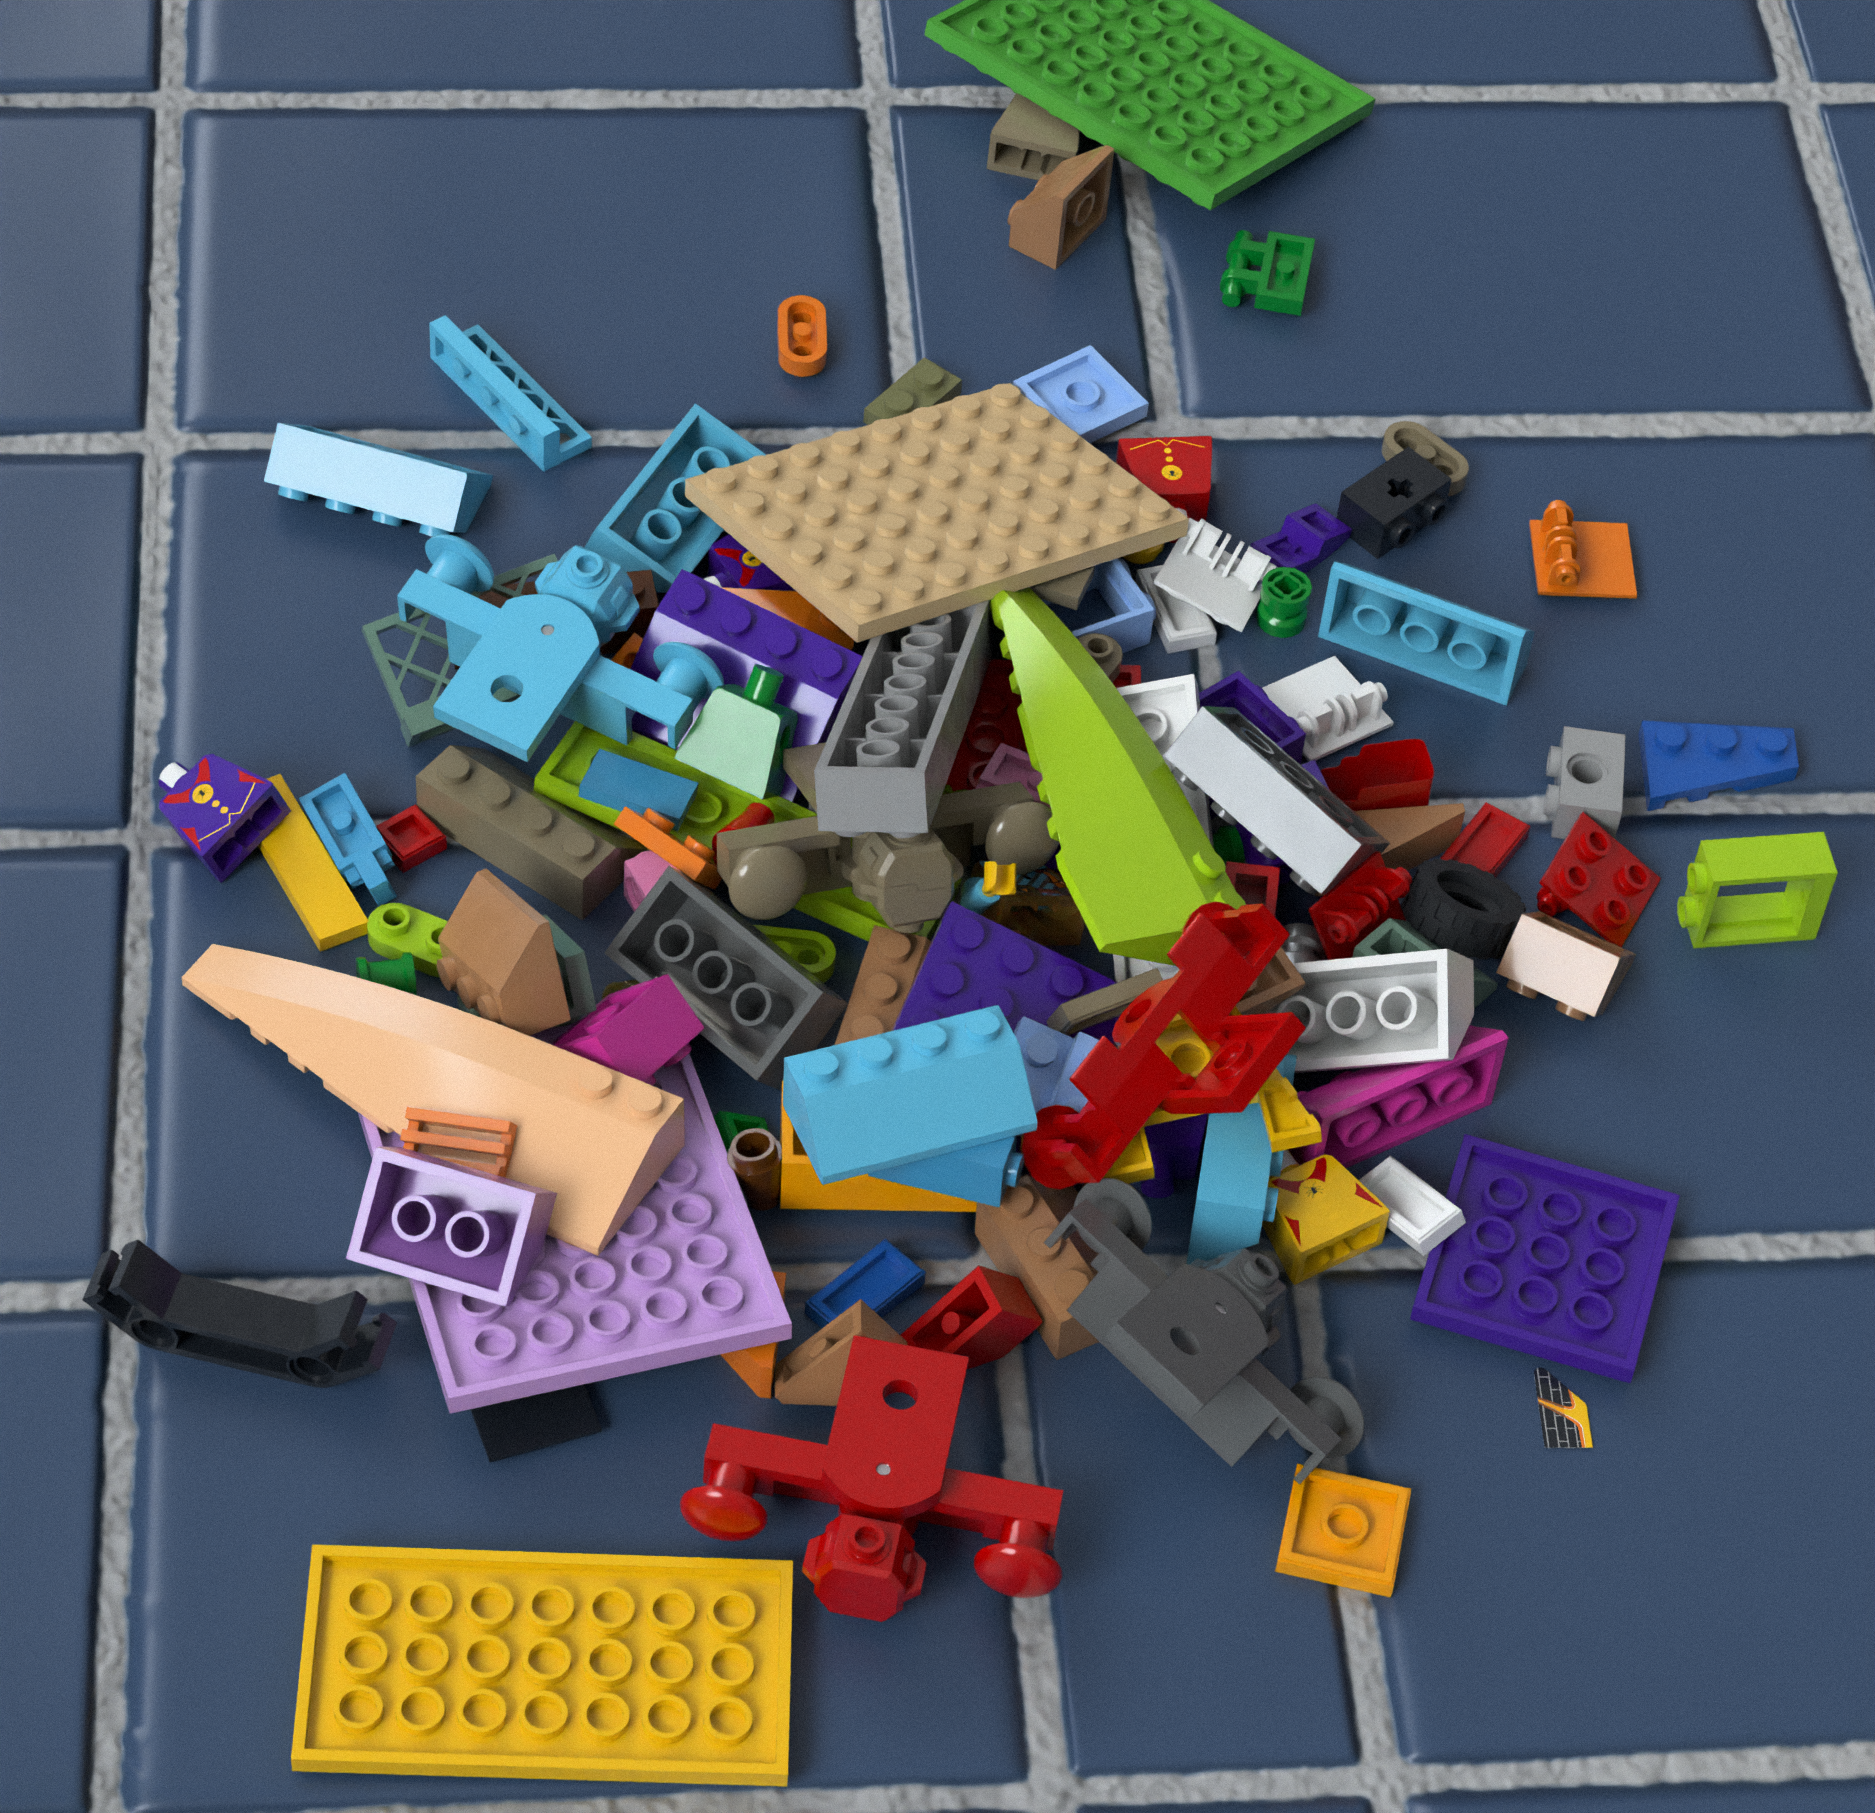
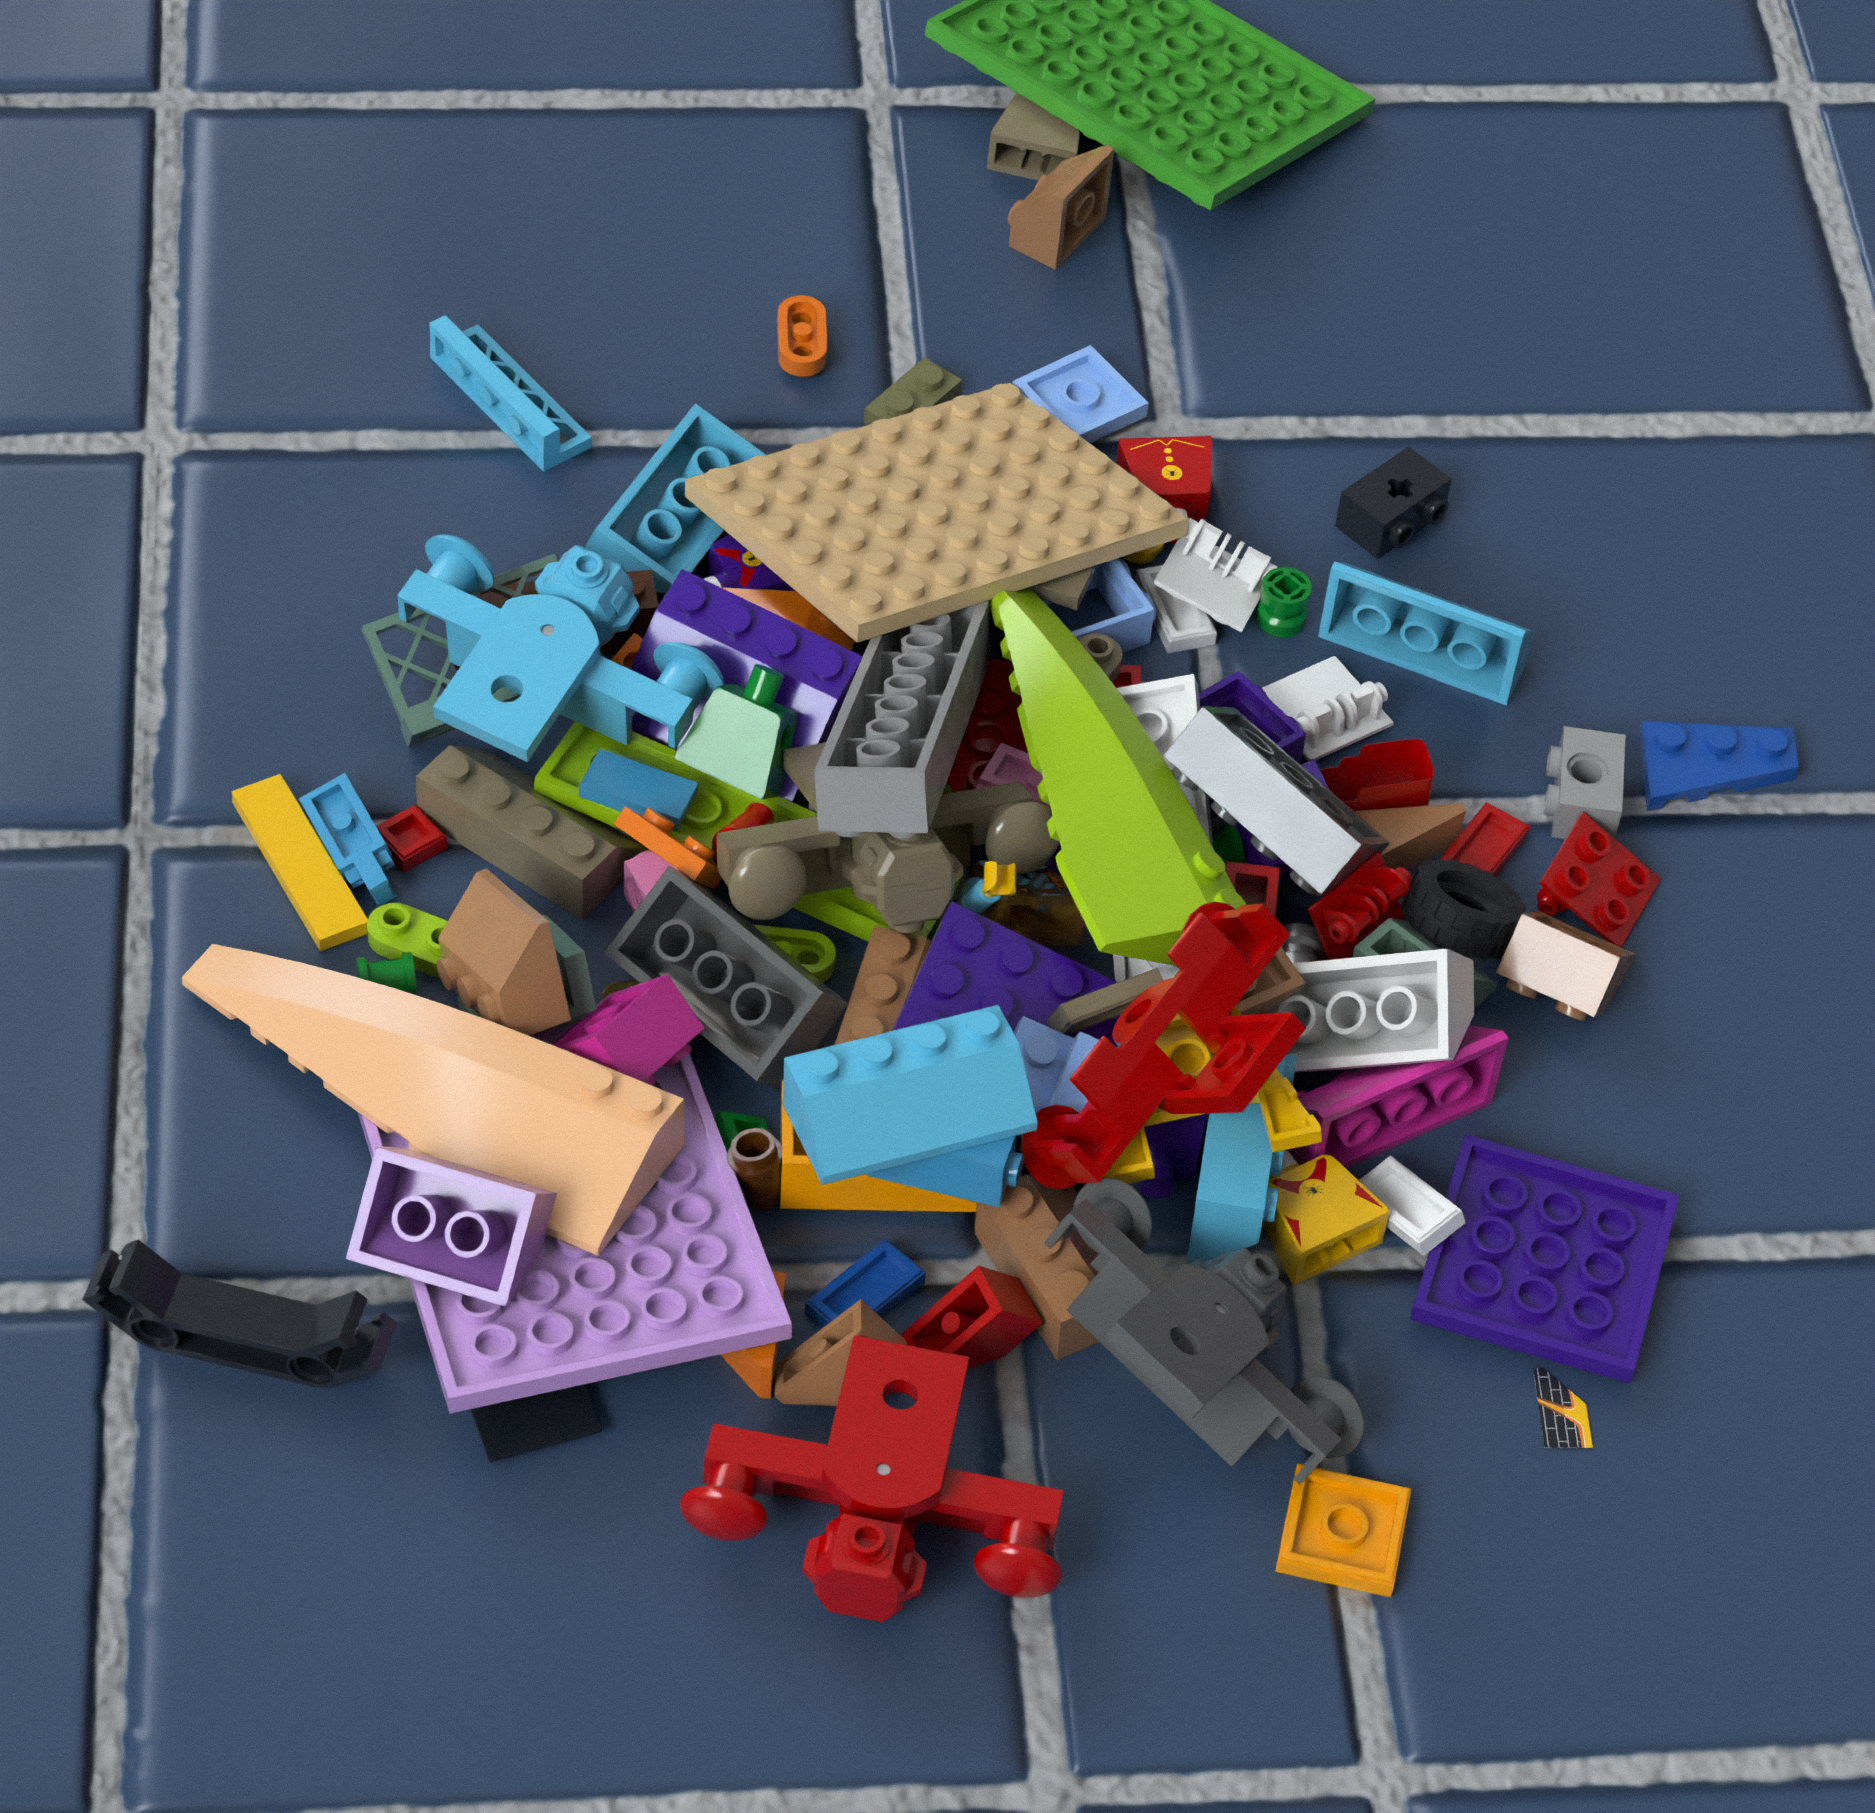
dark purple torso [158,754,291,883] -> none
slope [264,423,493,536] -> none
yellow plate [291,1545,793,1787] -> none
orange tile [400,1107,518,1178] -> none
green plate [1220,230,1315,316] -> none
dark purple slope [1250,503,1353,573] -> none
dark tan plate [1382,421,1469,496] -> none
orange hinge [1529,500,1637,599] -> none
lime window [1677,832,1838,948] -> none

